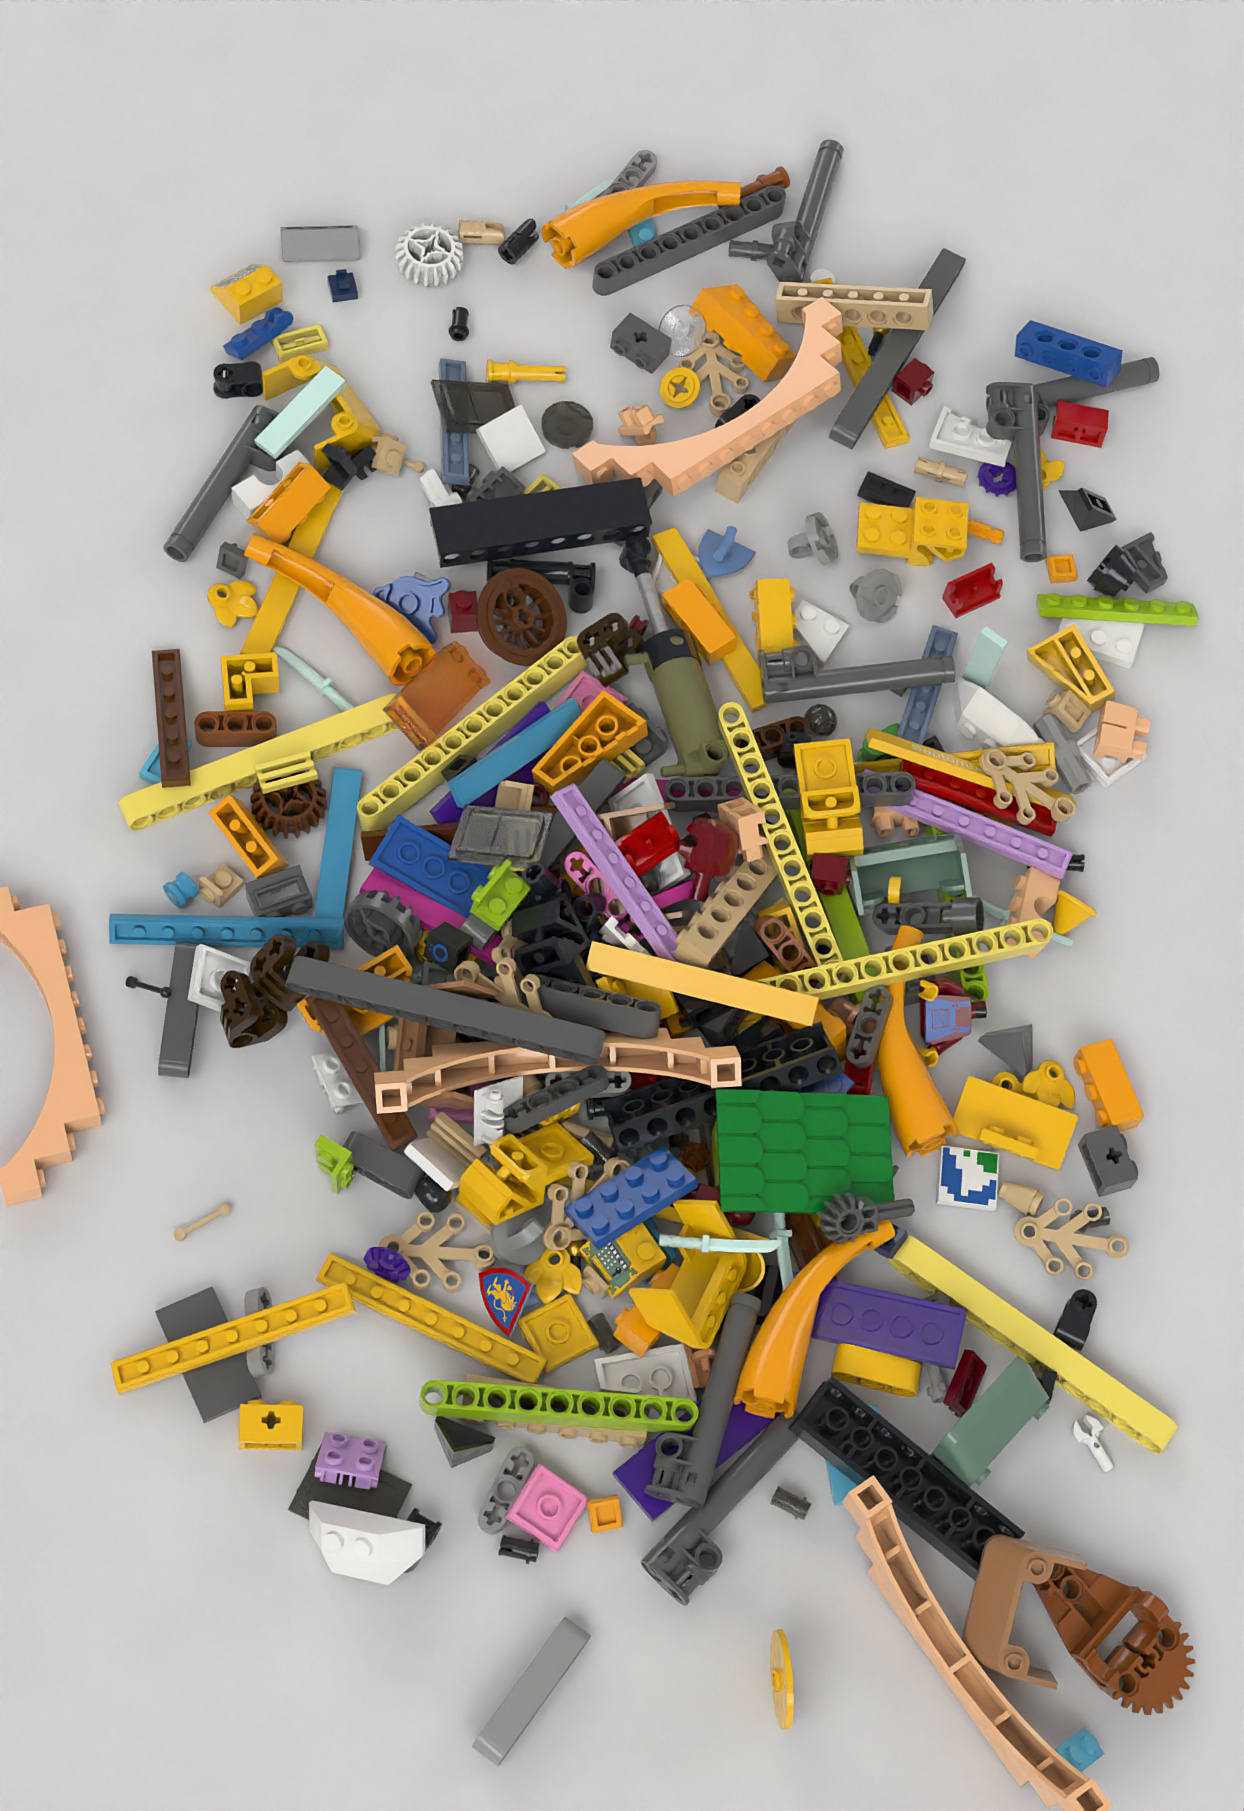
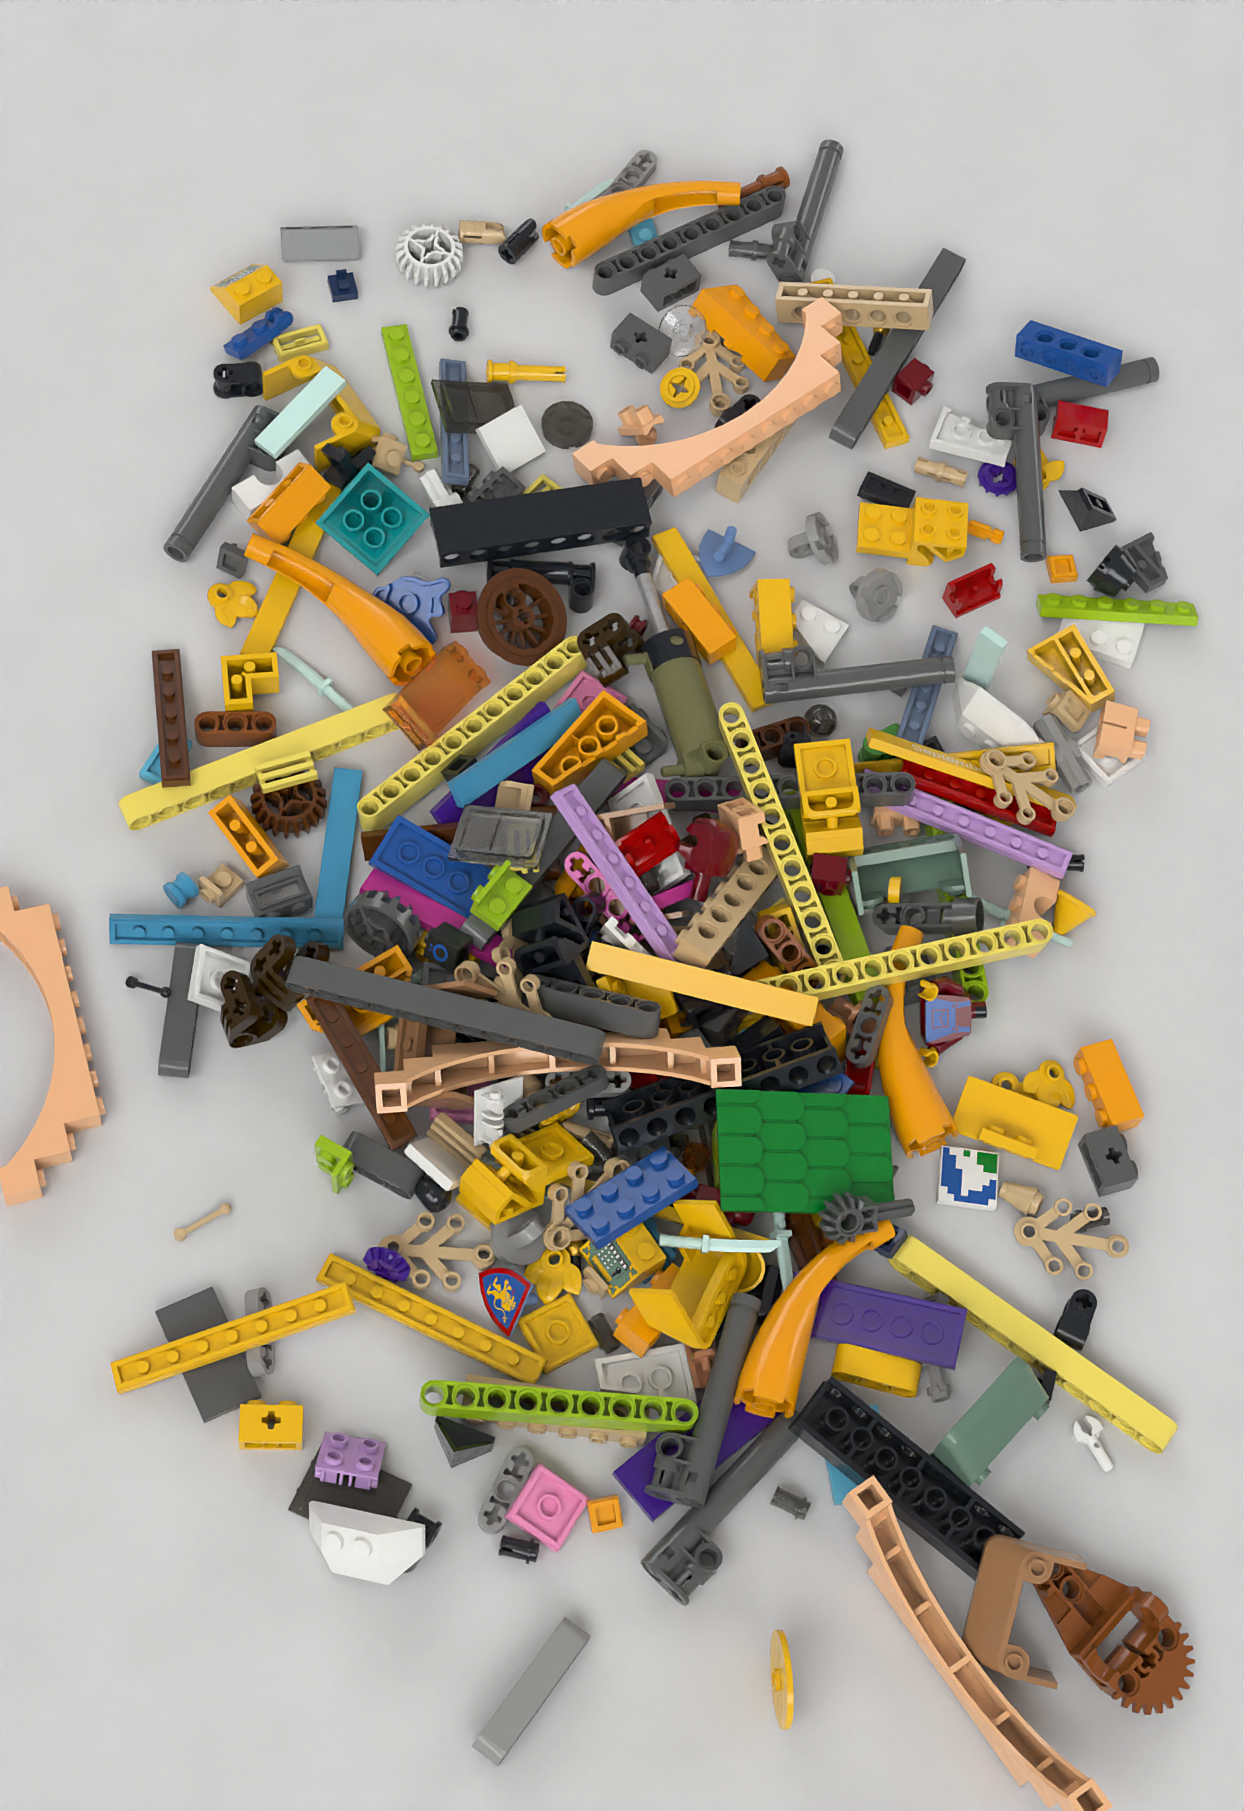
black piece [522,861,572,903] -> none
dark red tile [943,1349,987,1418] -> none
slope [978,1024,1033,1077] -> none
medium azure plate [1055,1727,1105,1772] -> none
none -> teal slope [315,463,430,576]
none -> lime plate [381,324,438,461]
none -> dark grey brick [640,254,702,312]

